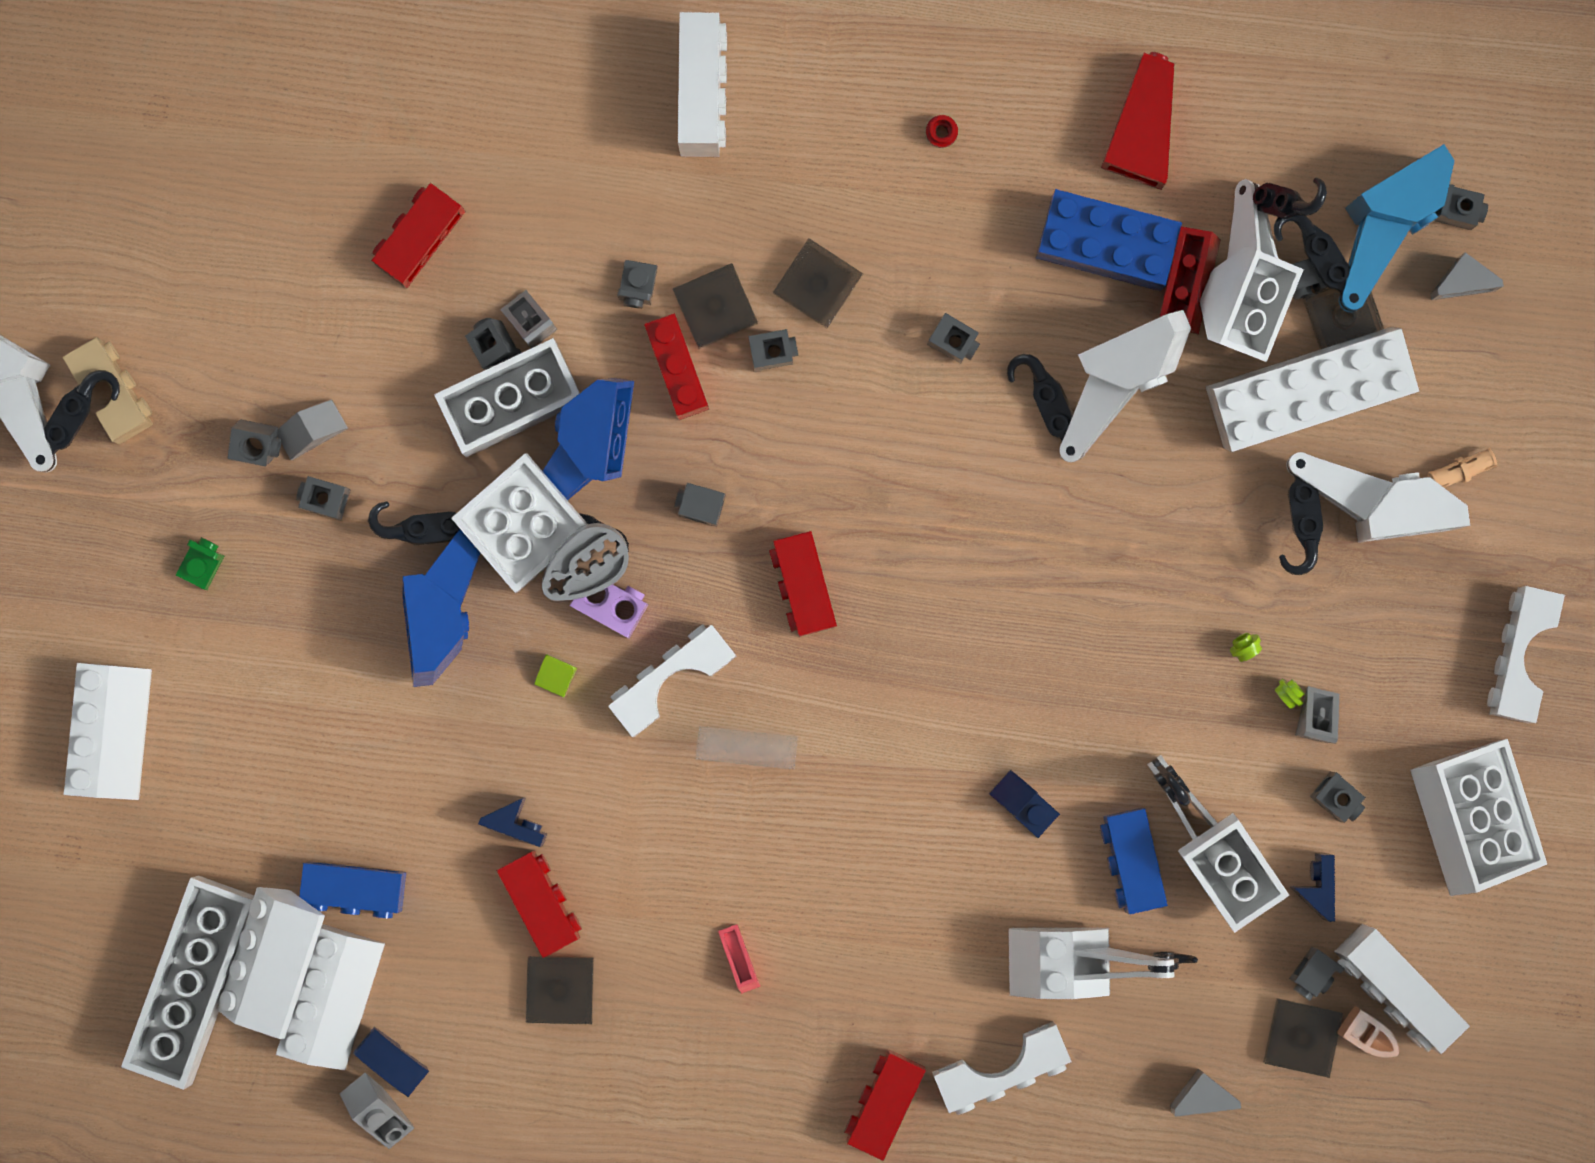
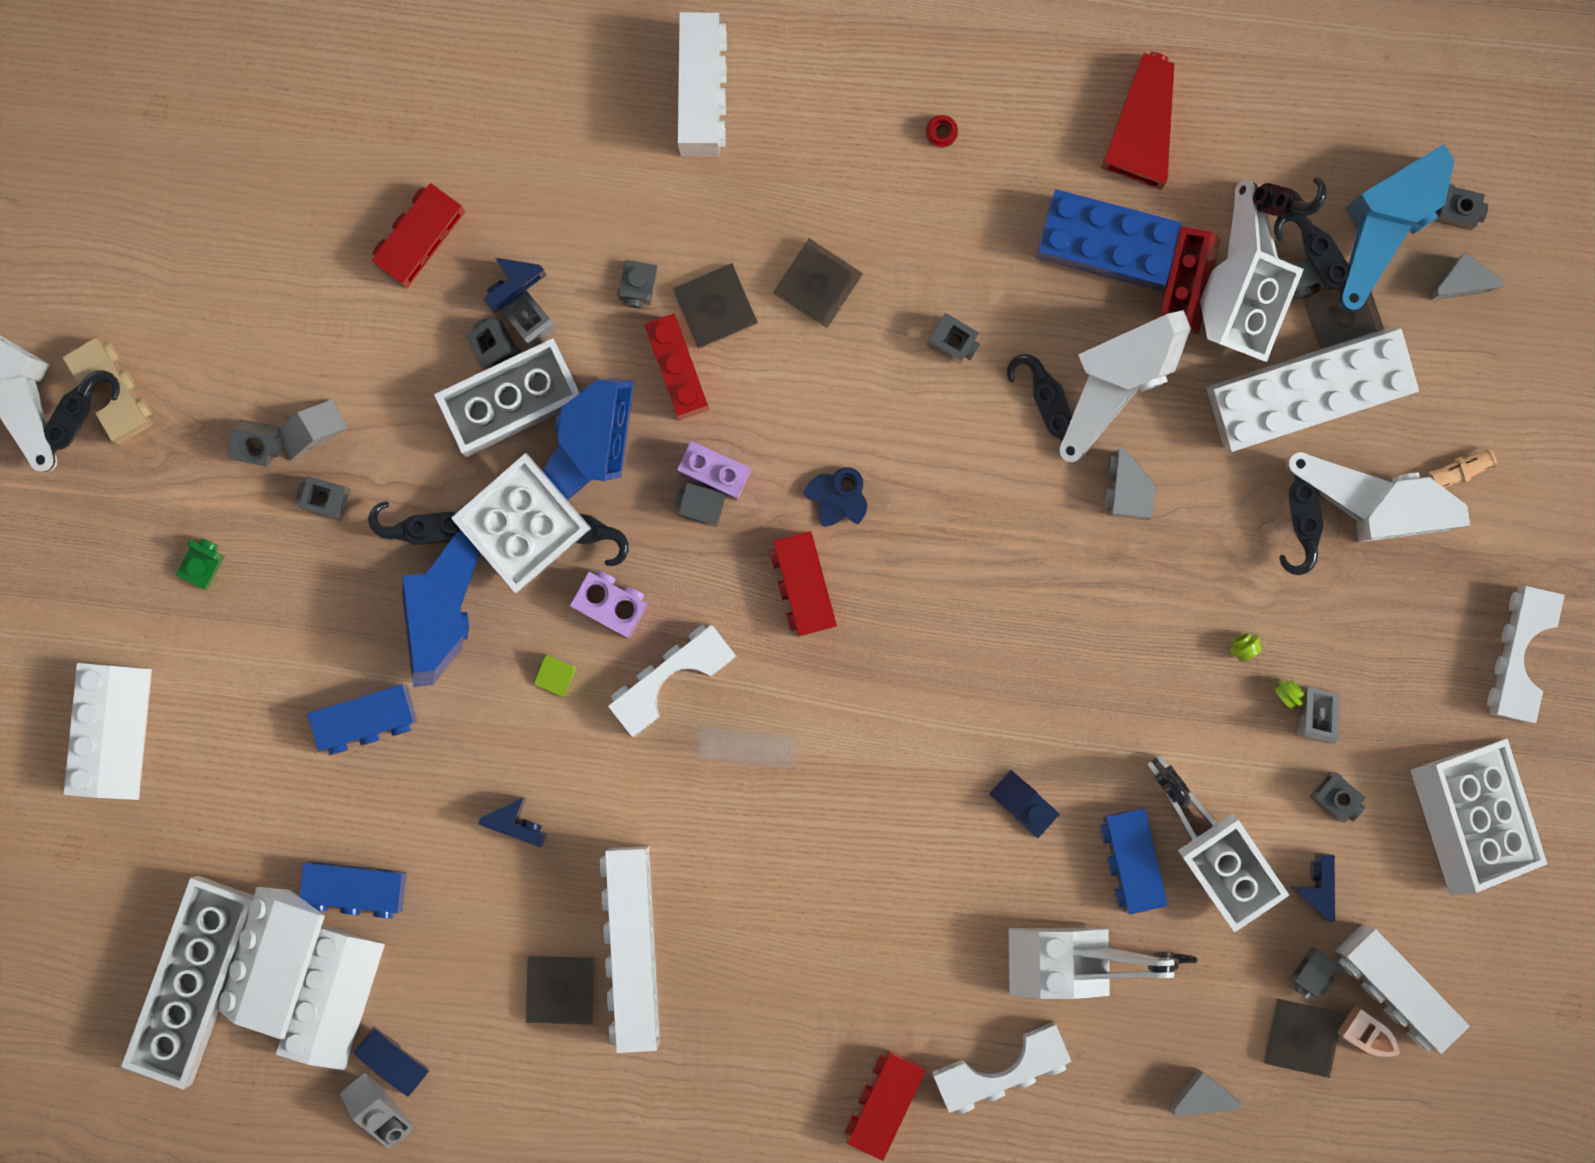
red brick [496,850,582,958] -> none
light grey piece [542,523,629,601] -> none
coral piece [718,924,761,994] -> none
dark grey brick [748,329,798,372] -> none
none -> blue brick [307,685,418,756]
none -> dark blue slope [484,258,547,313]
none -> white brick [600,846,660,1053]
none -> lavender brick [677,441,751,501]
none -> dark blue plate [804,467,867,527]
none -> light grey slope [1105,449,1155,520]

